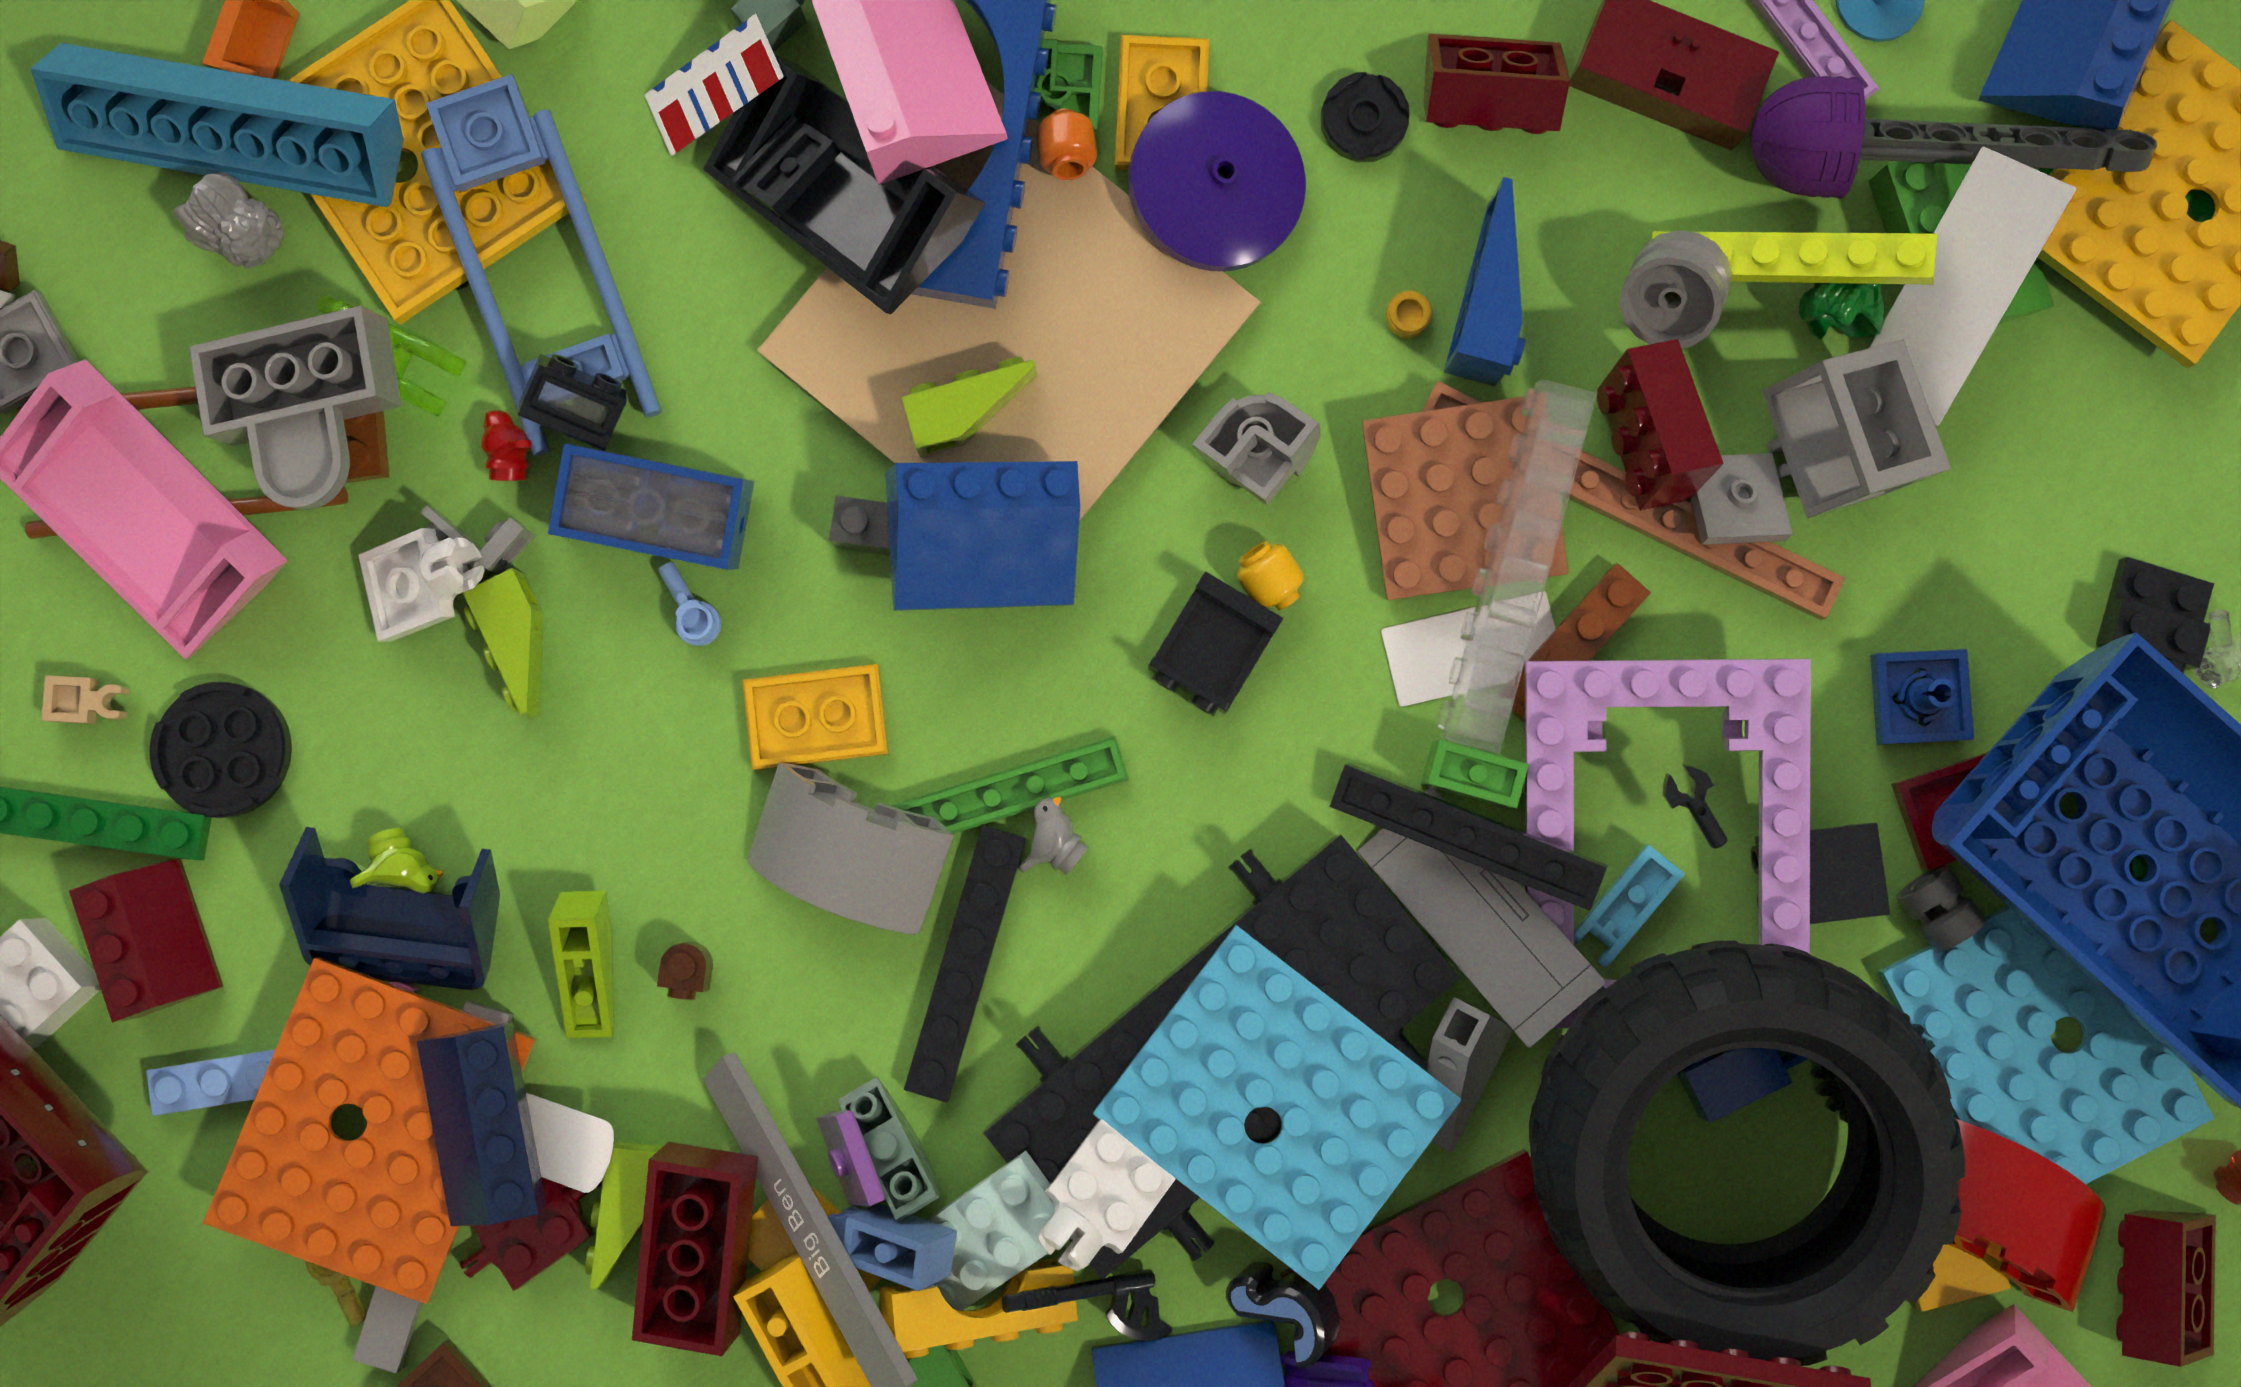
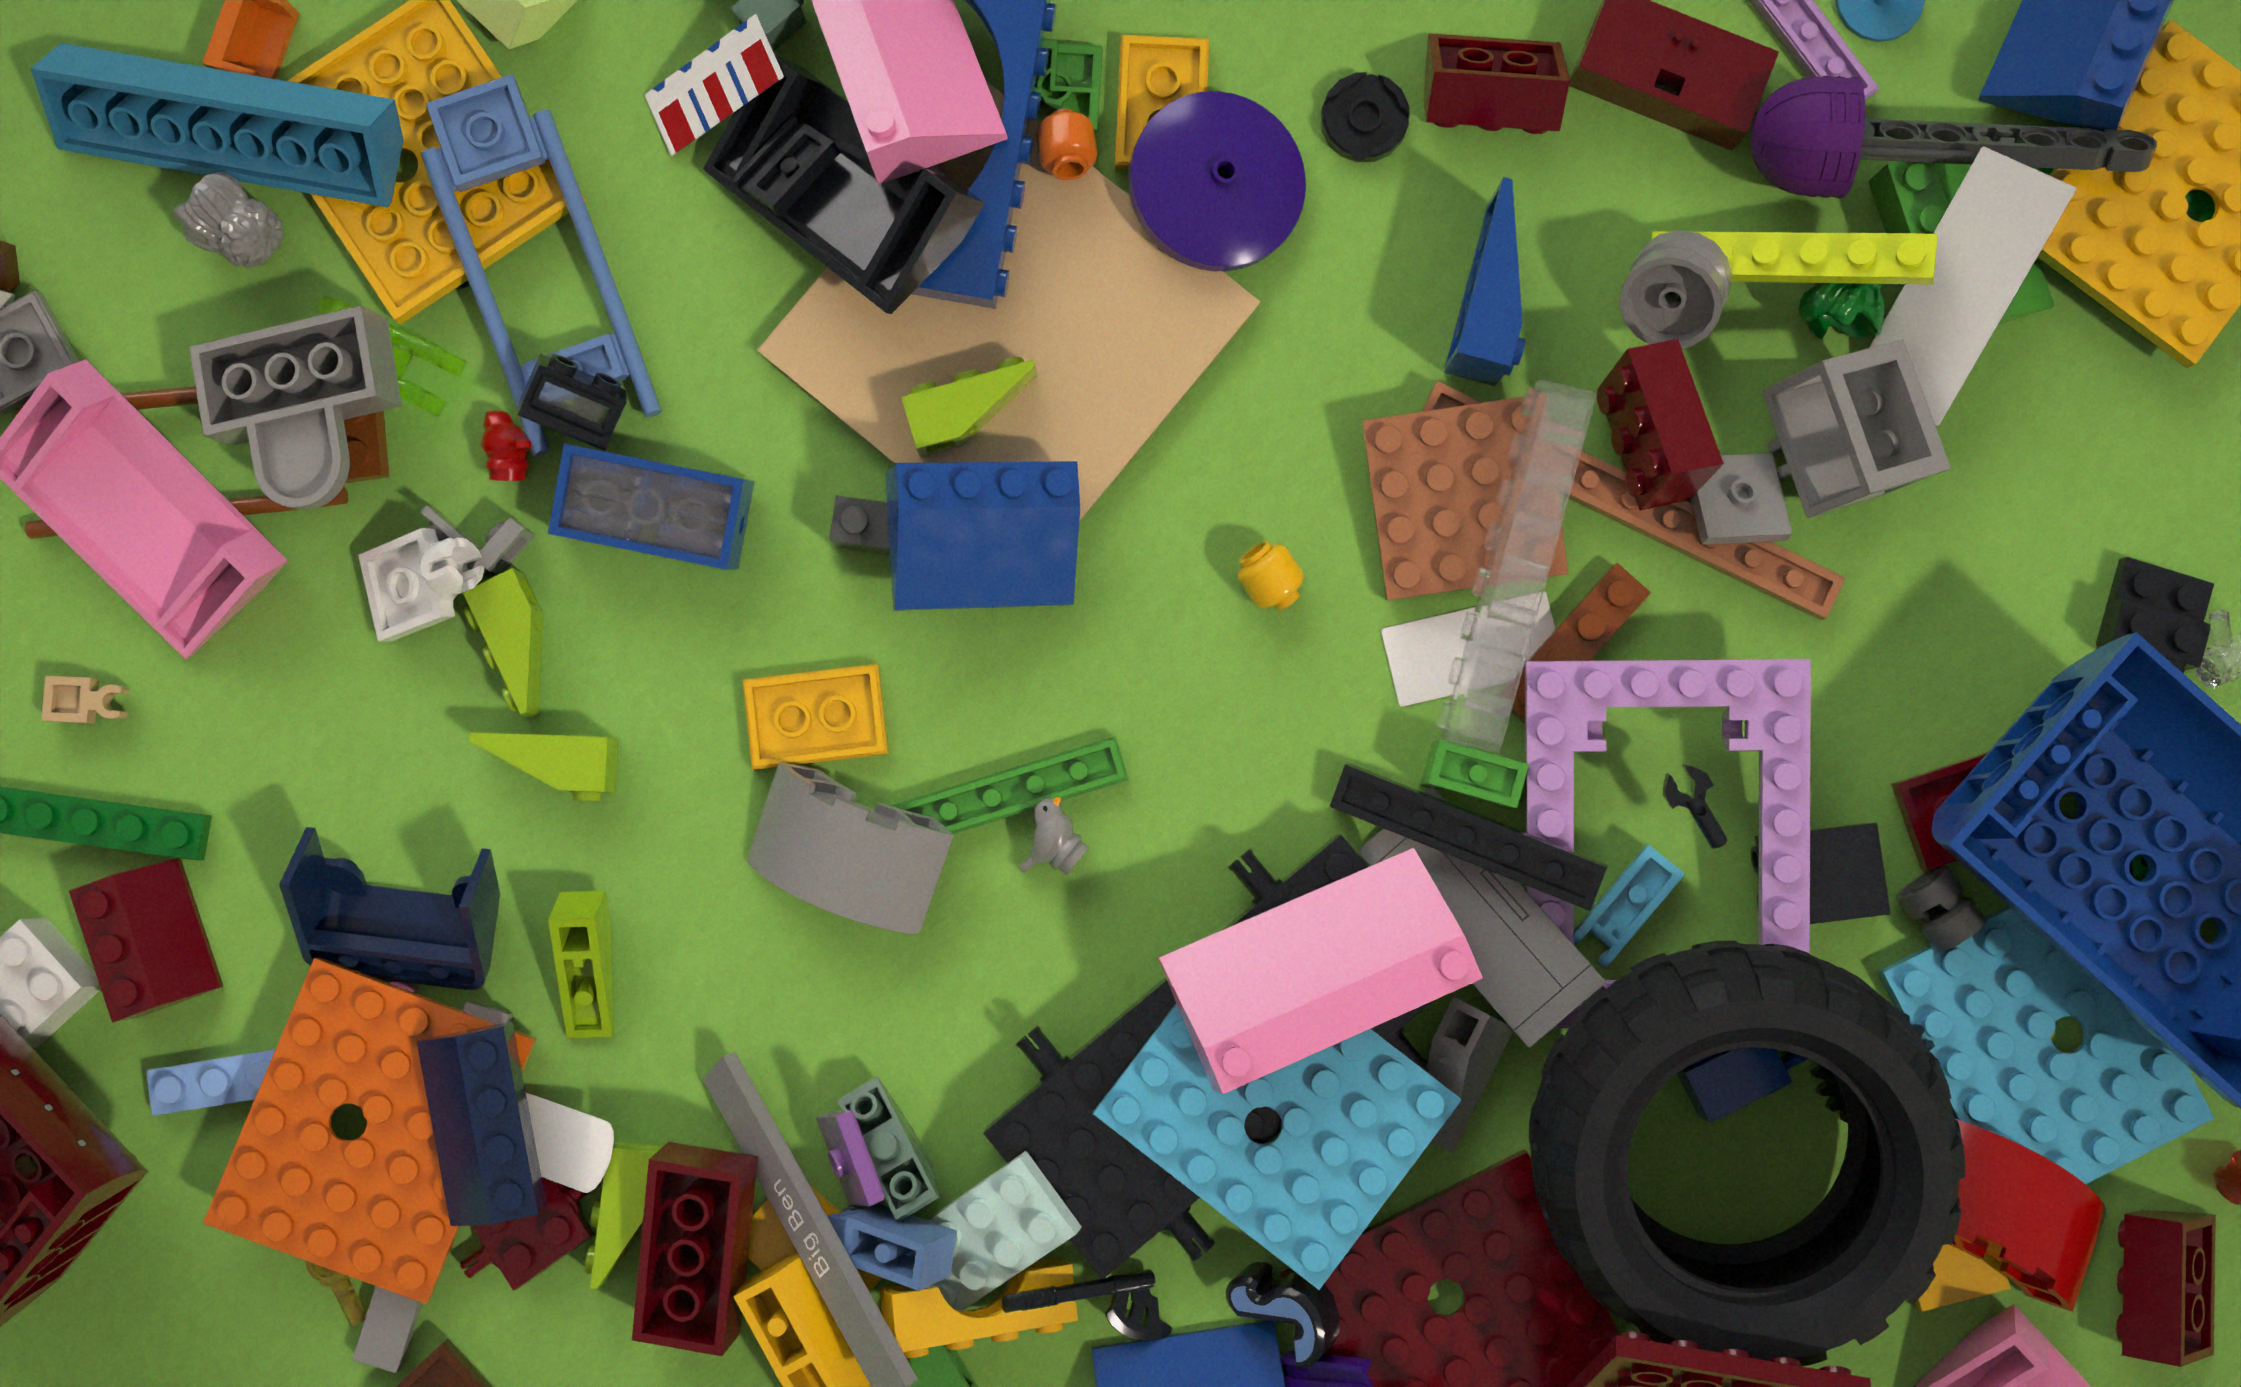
black tile [150,682,292,818] -> none
lime animal [350,828,443,893] -> none
reddish brown plate [657,942,713,1000] -> none
light blue plate [658,562,722,646] -> none
black plate [904,825,1026,1103] -> none
white plate [1039,1119,1176,1271] -> none
black panel [1148,571,1284,716] -> none
light grey brick [1192,392,1320,506] -> none
yellow tile [1385,291,1432,338] -> none
blue plate [1870,649,1974,745] -> none
none -> lime slope [469,732,618,802]
none -> bright pink slope [1158,848,1483,1094]

